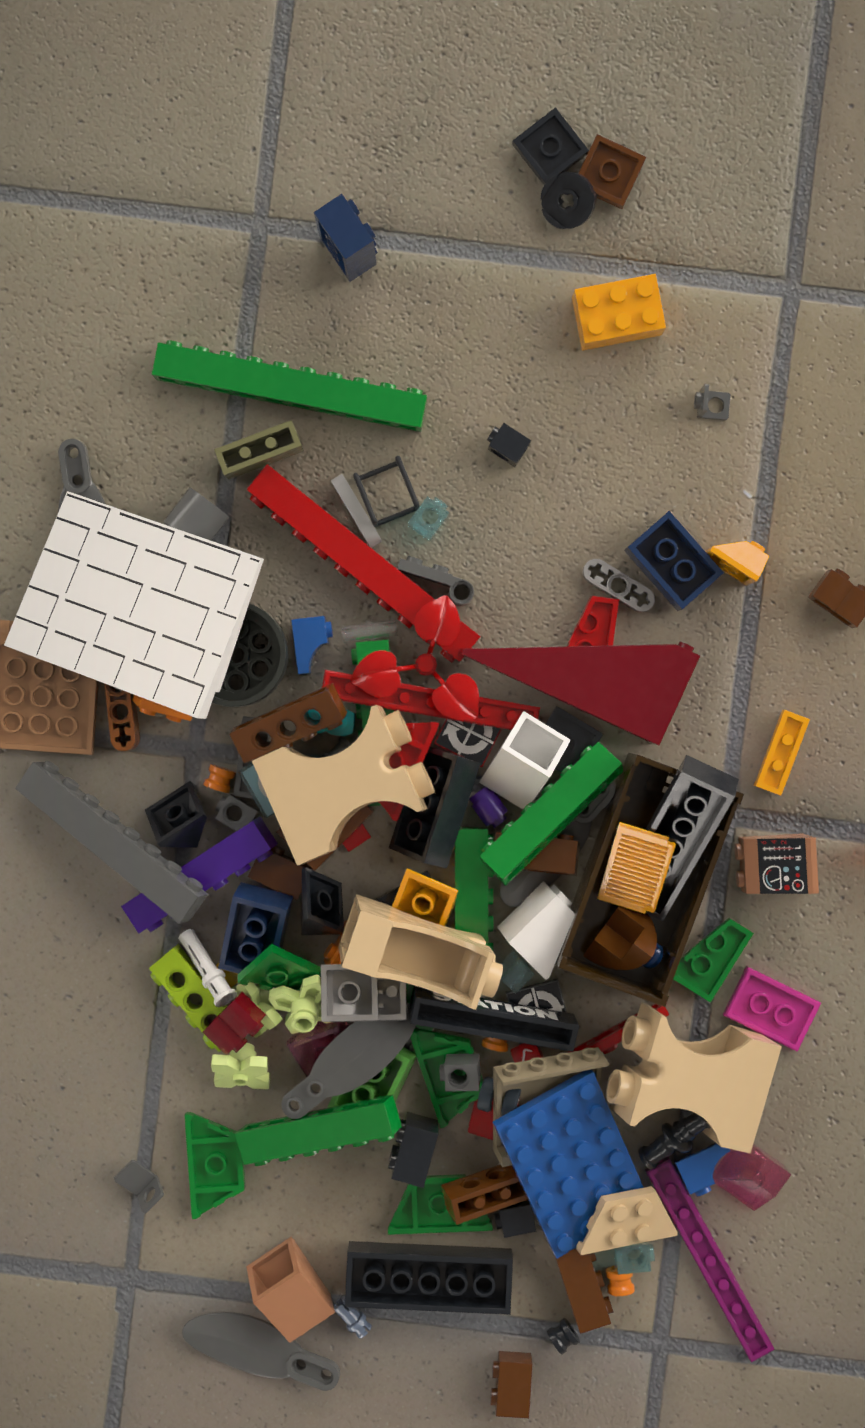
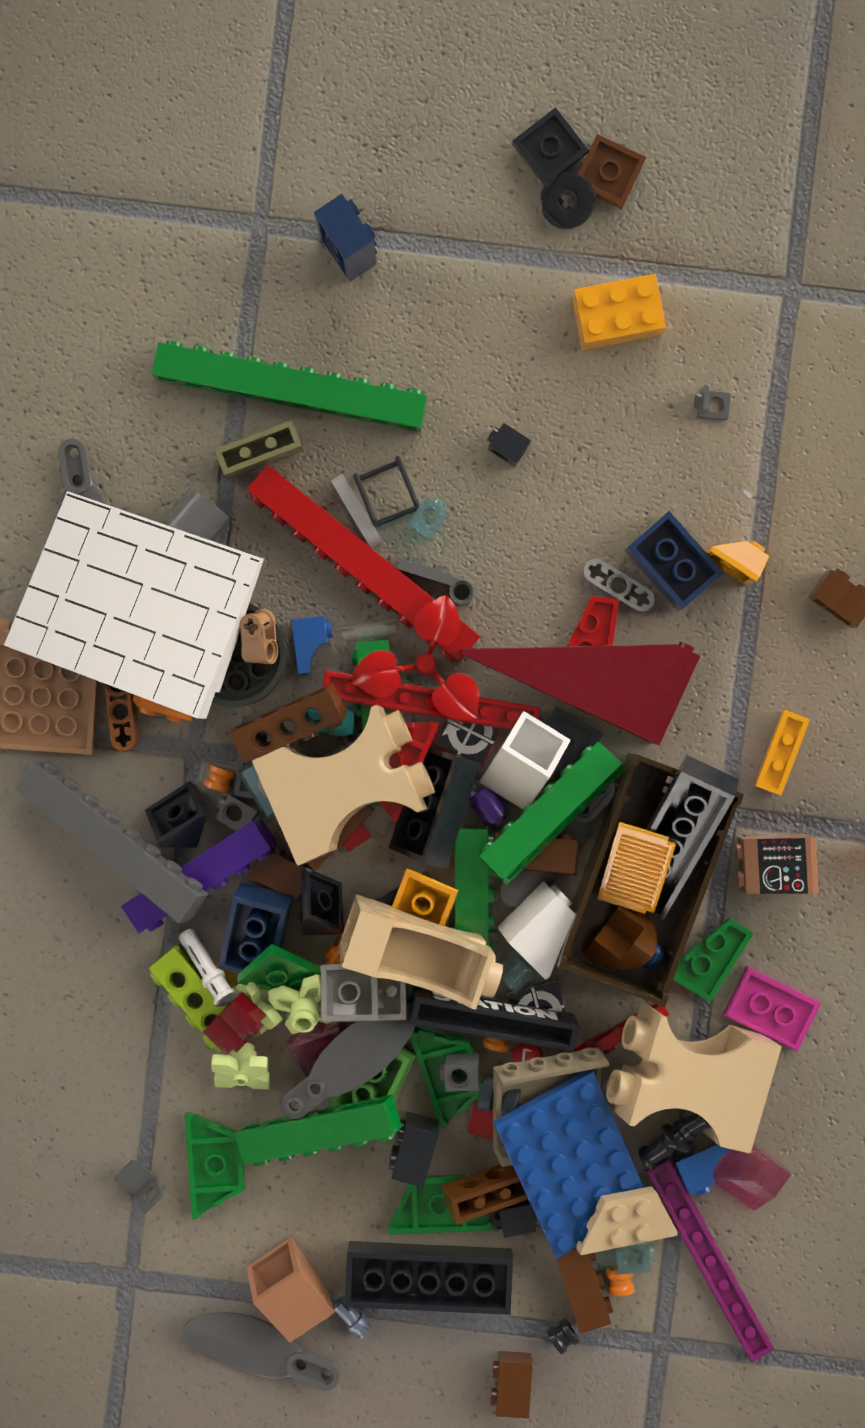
none -> medium nougat piece [240,608,278,664]

